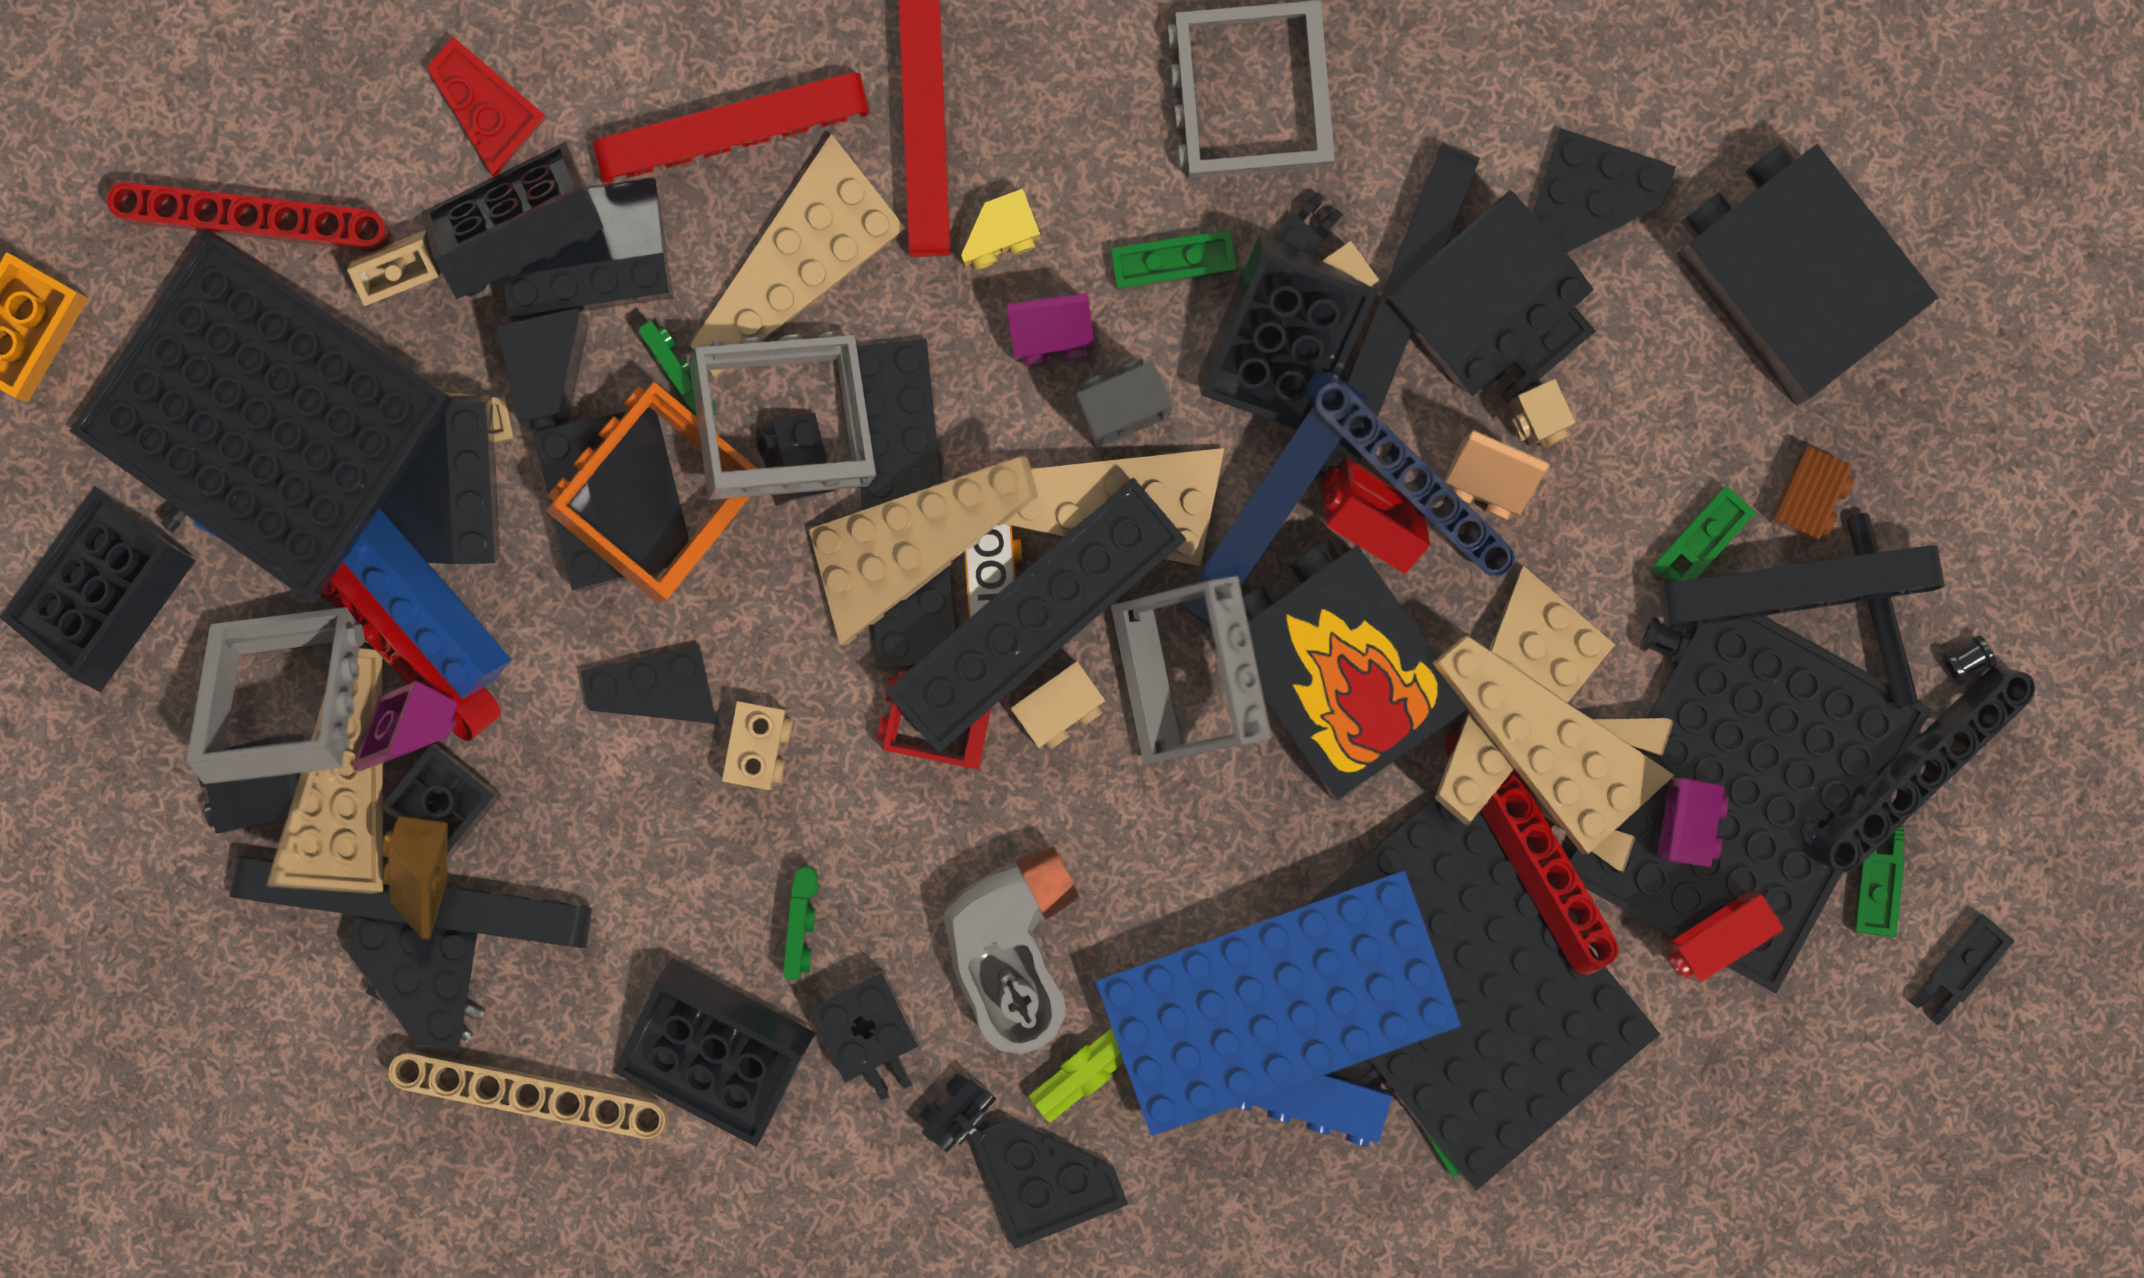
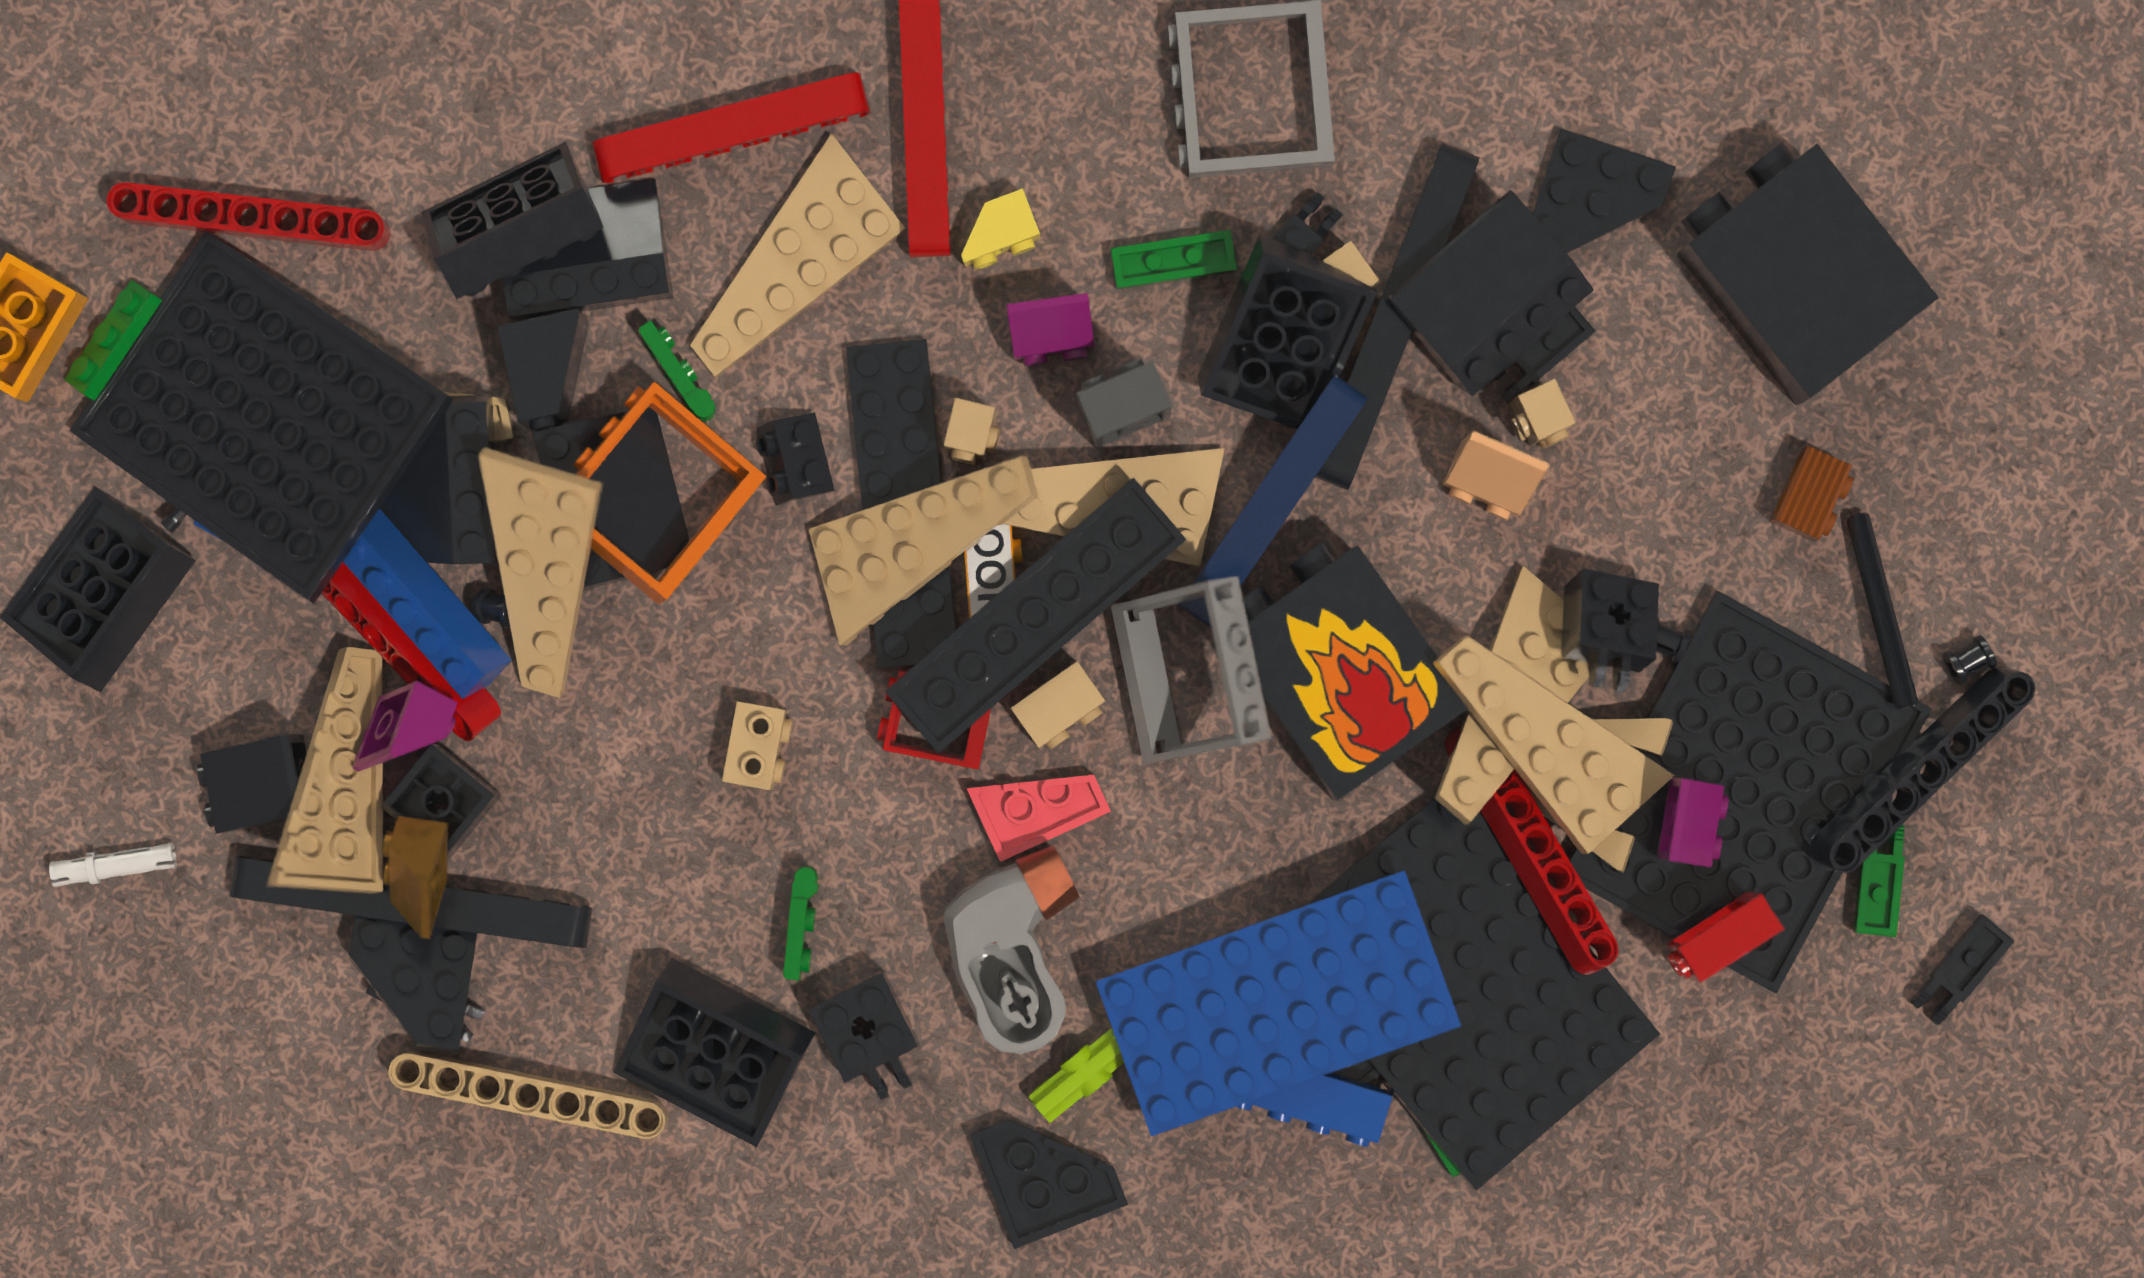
light grey window [186,607,364,784] -> none
tan brick [347,230,441,306] -> none
red wing [427,37,547,178] -> none
black wing [581,645,717,724] -> none
light grey window [689,332,876,500] -> none
black hips [919,1074,996,1153] -> none
dark blue beam [1306,372,1515,577] -> none
red window [1321,457,1430,575] -> none
green plate [1649,485,1757,583] -> none
black beam [1659,545,1945,629] -> none
none -> white pin [49,842,177,887]
none -> green plate [64,279,162,401]
none -> black bush [471,587,511,629]
none -> tan wing [479,448,602,698]
none -> tan brick [944,398,1001,466]
none -> coral wing [966,775,1111,862]
none -> black hinge [1561,568,1659,692]

